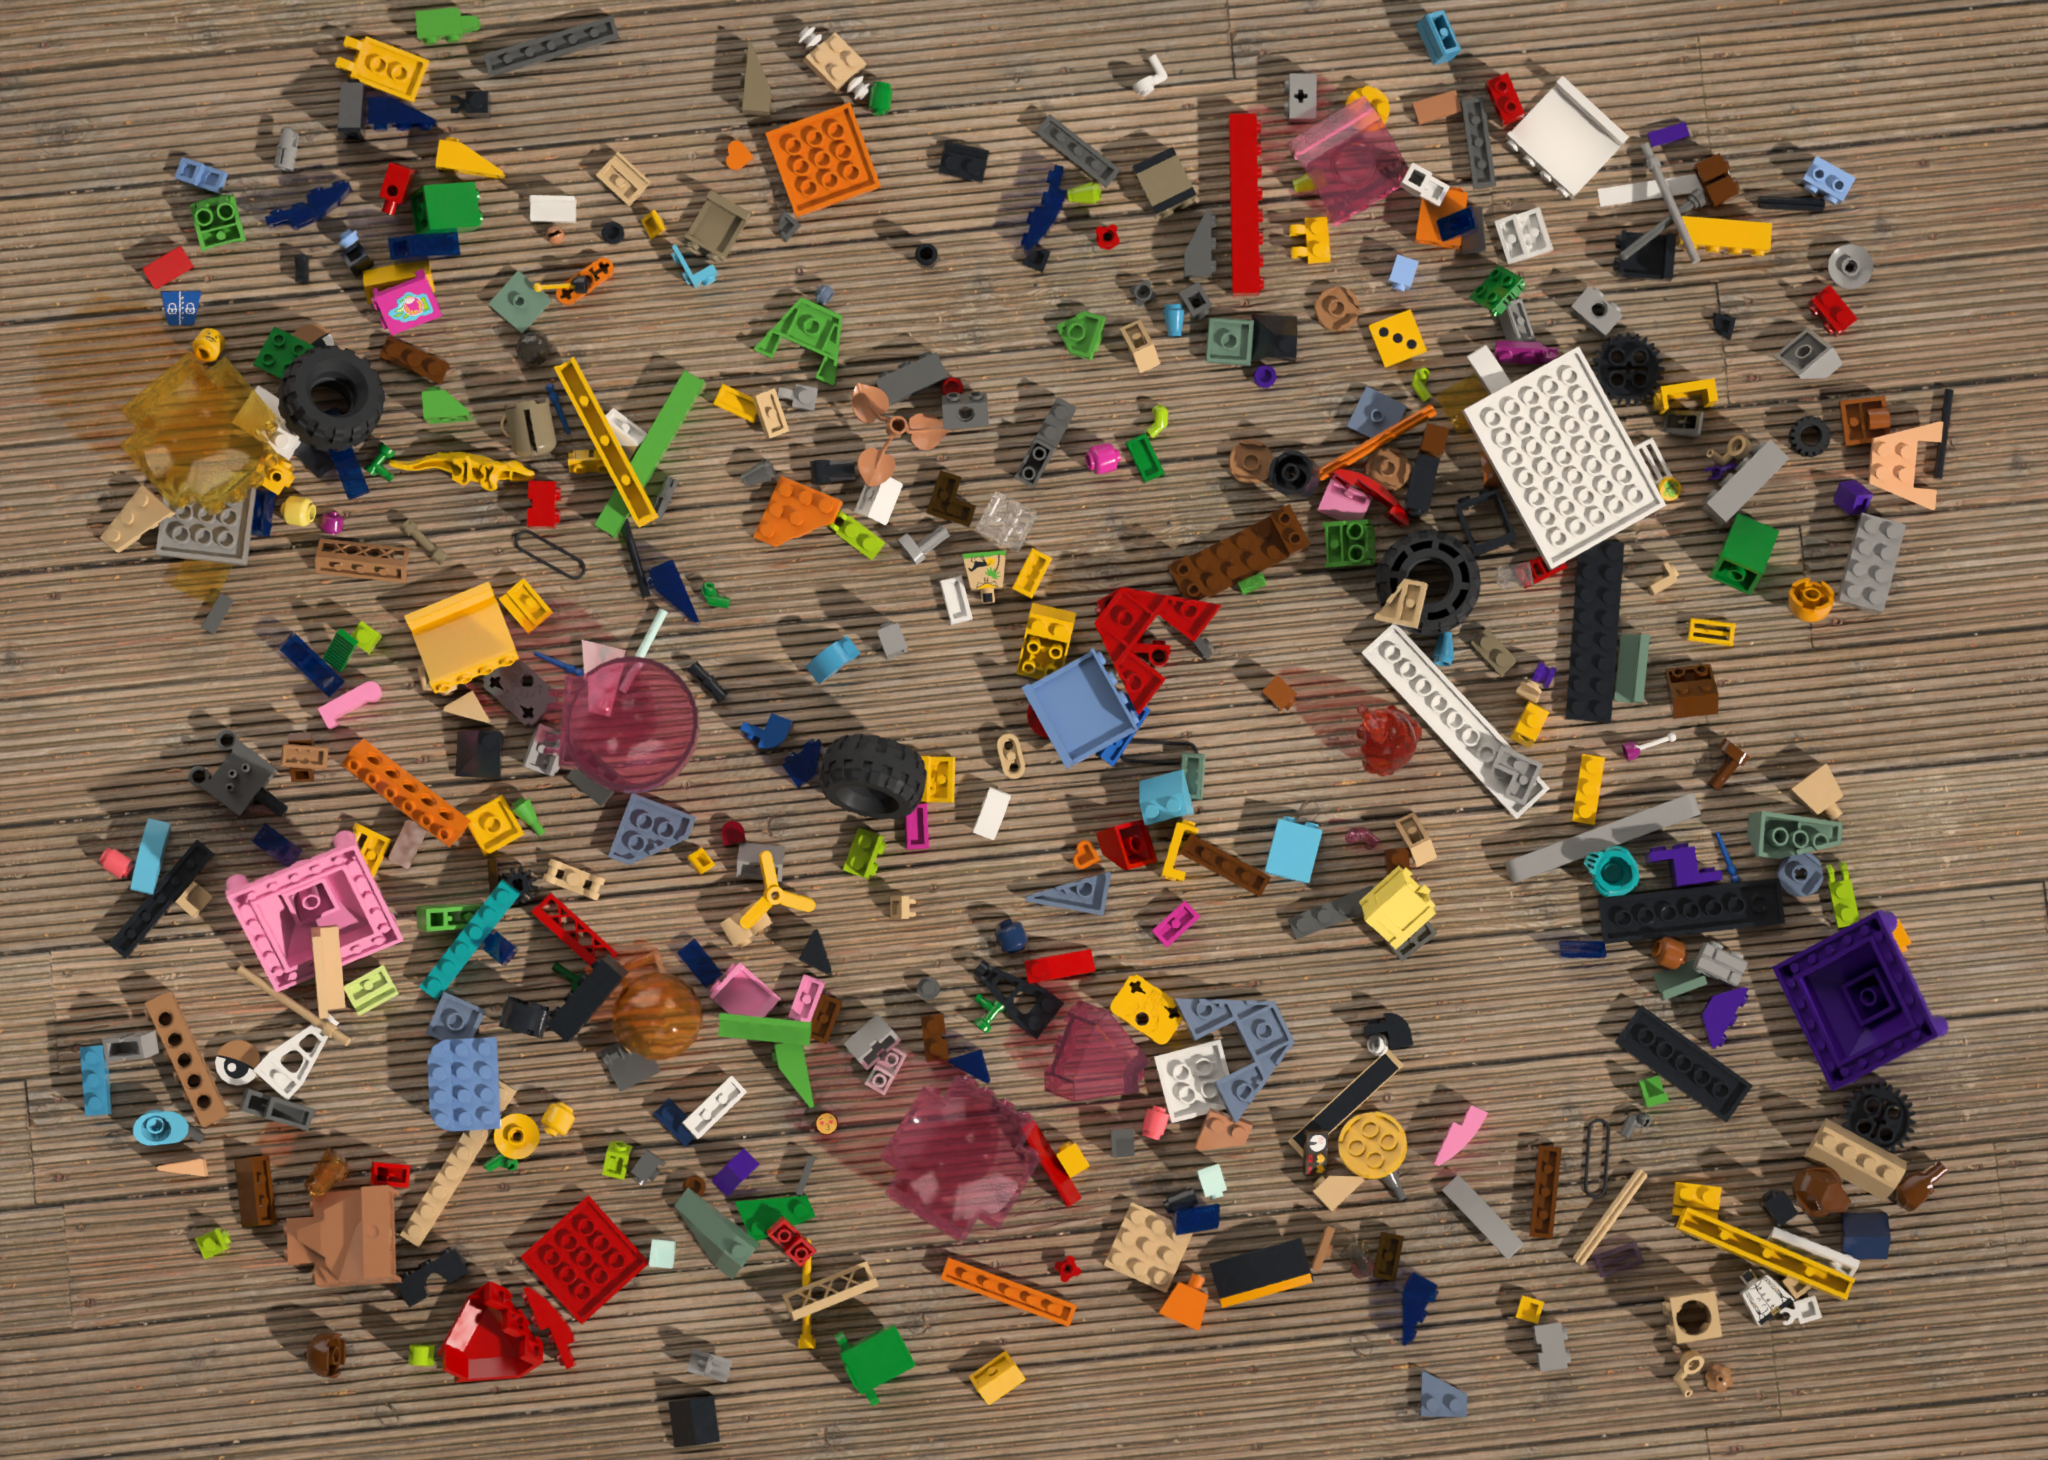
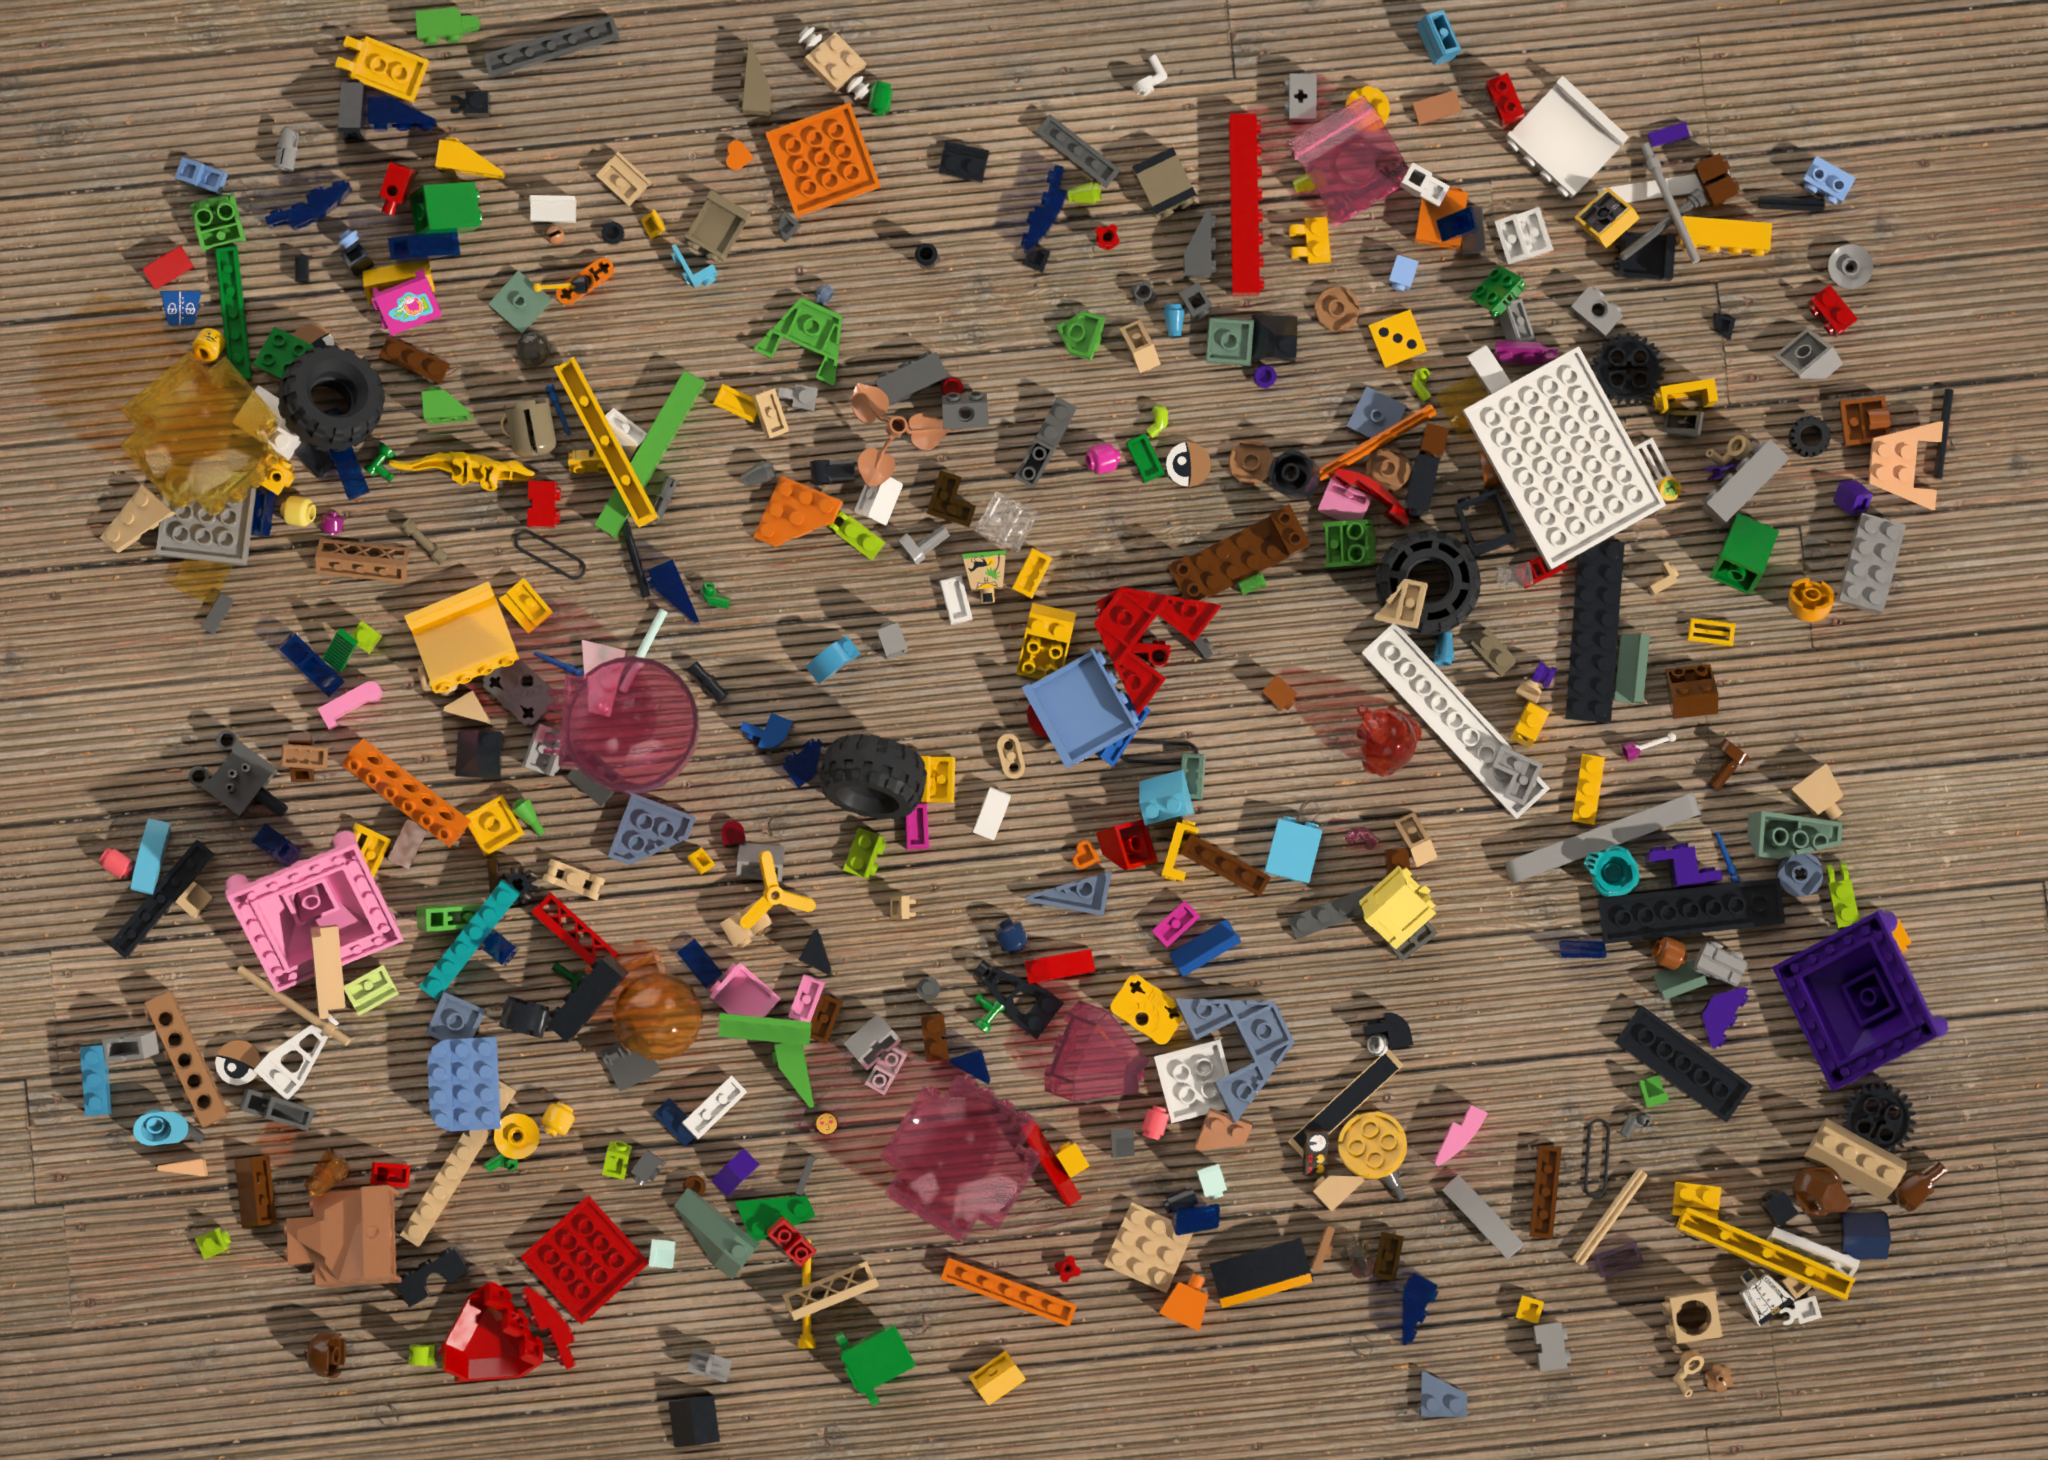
dark grey plate [1461,97,1496,190] -> none
none -> green tile [215,245,253,383]
none -> tile [1166,442,1211,488]
none -> blue panel [1169,920,1242,978]
none -> piece [1574,187,1639,248]

